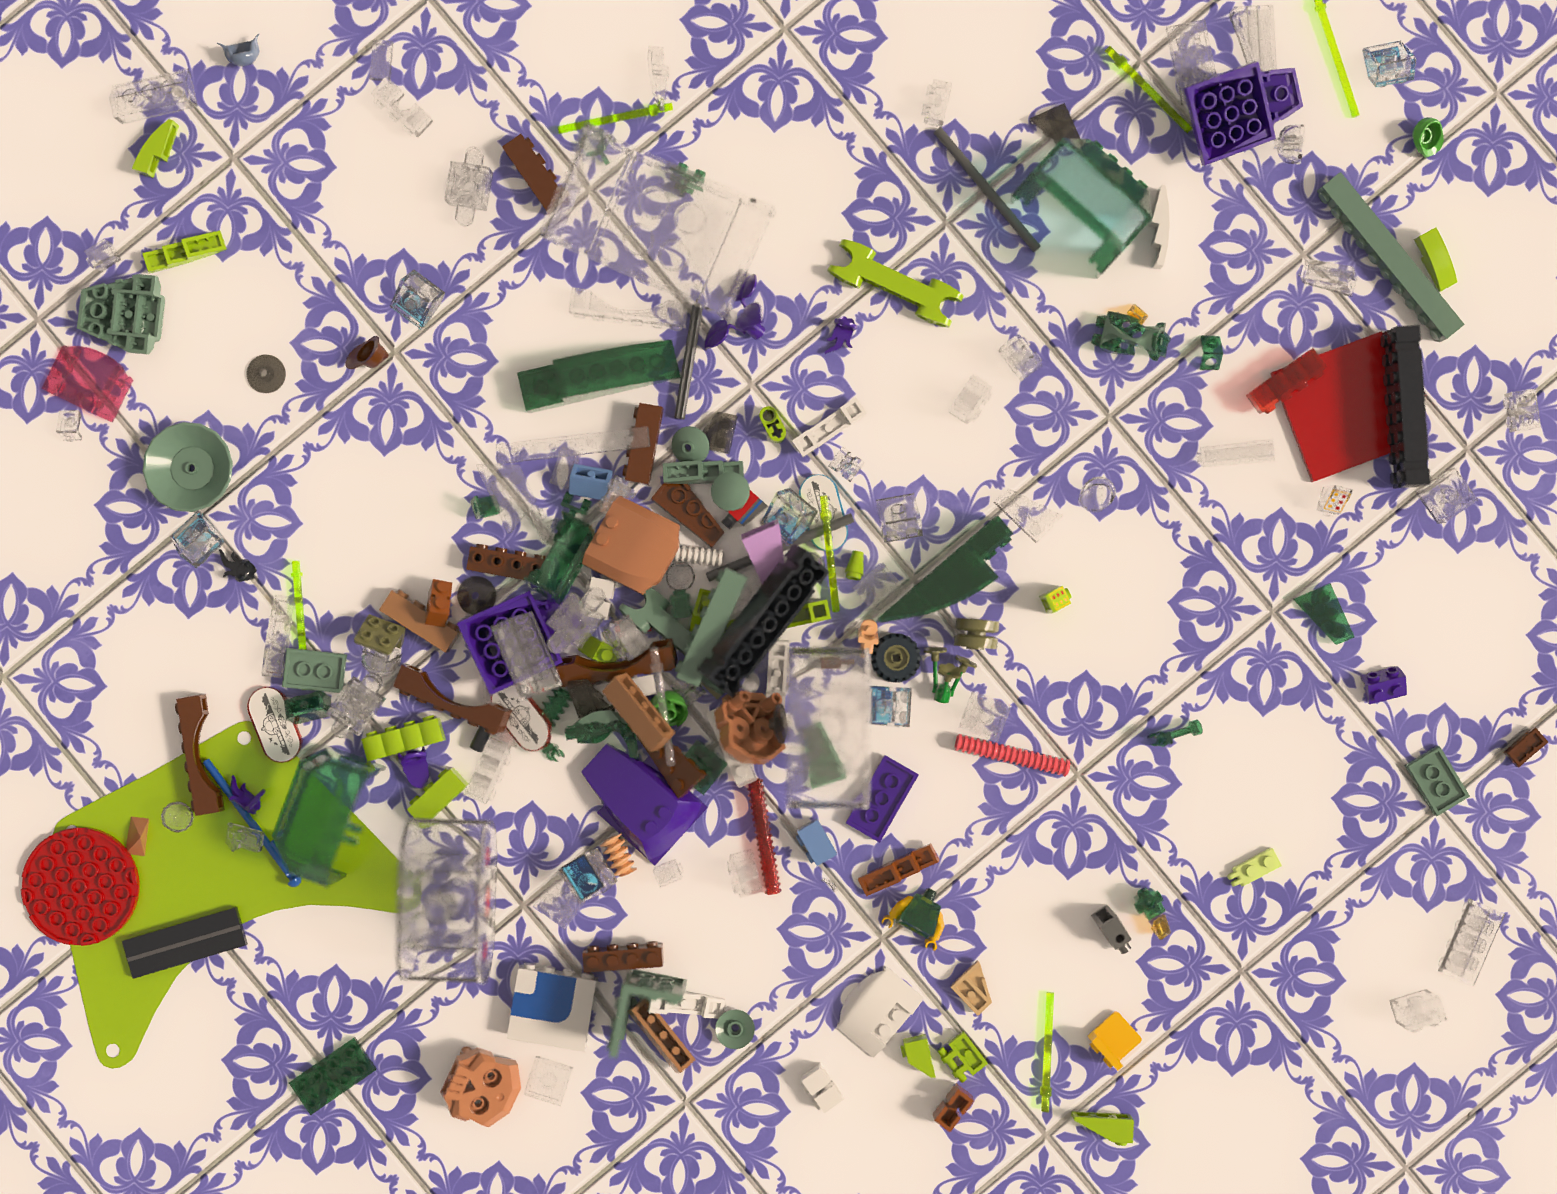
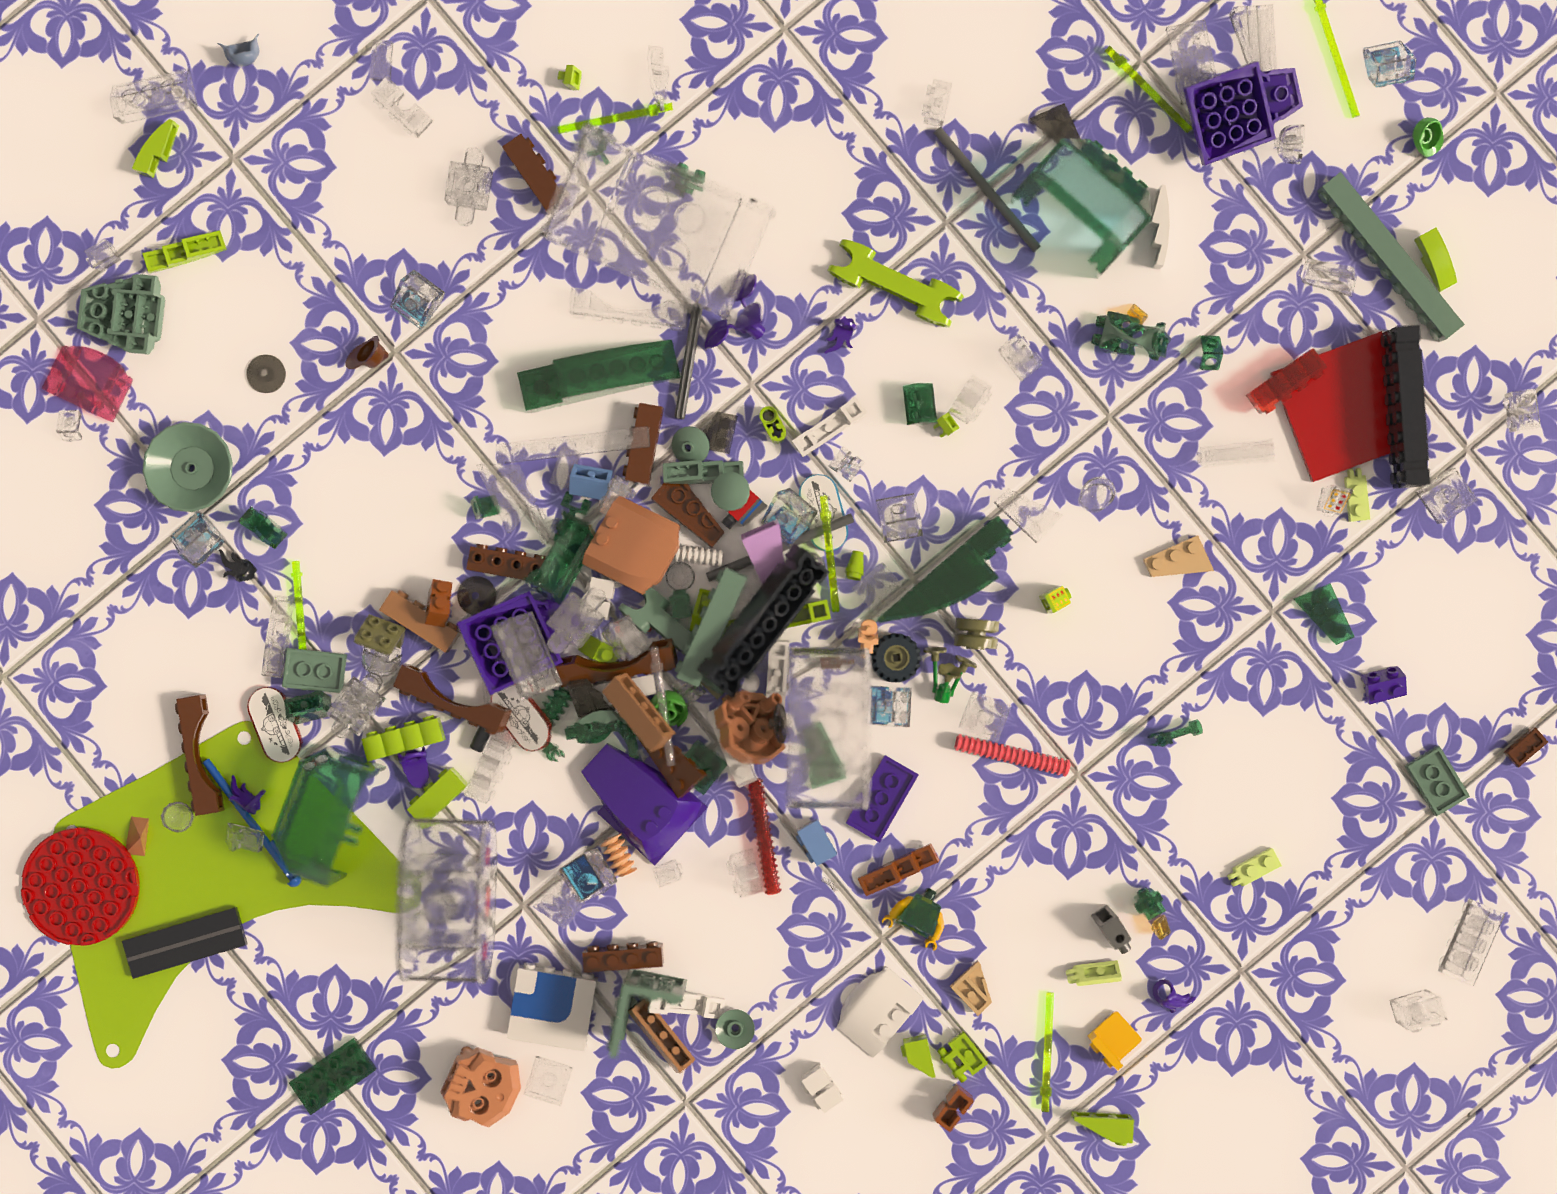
none -> clear green brick [238,506,288,549]
none -> lime tile [557,65,582,91]
none -> clear green brick [903,383,937,425]
none -> lime tile [933,412,960,438]
none -> yellowish green hinge [1066,960,1122,986]
none -> tan wing [1143,535,1214,577]
none -> dark purple piece [1153,979,1196,1013]
none -> yellowish green hinge [1344,468,1371,522]

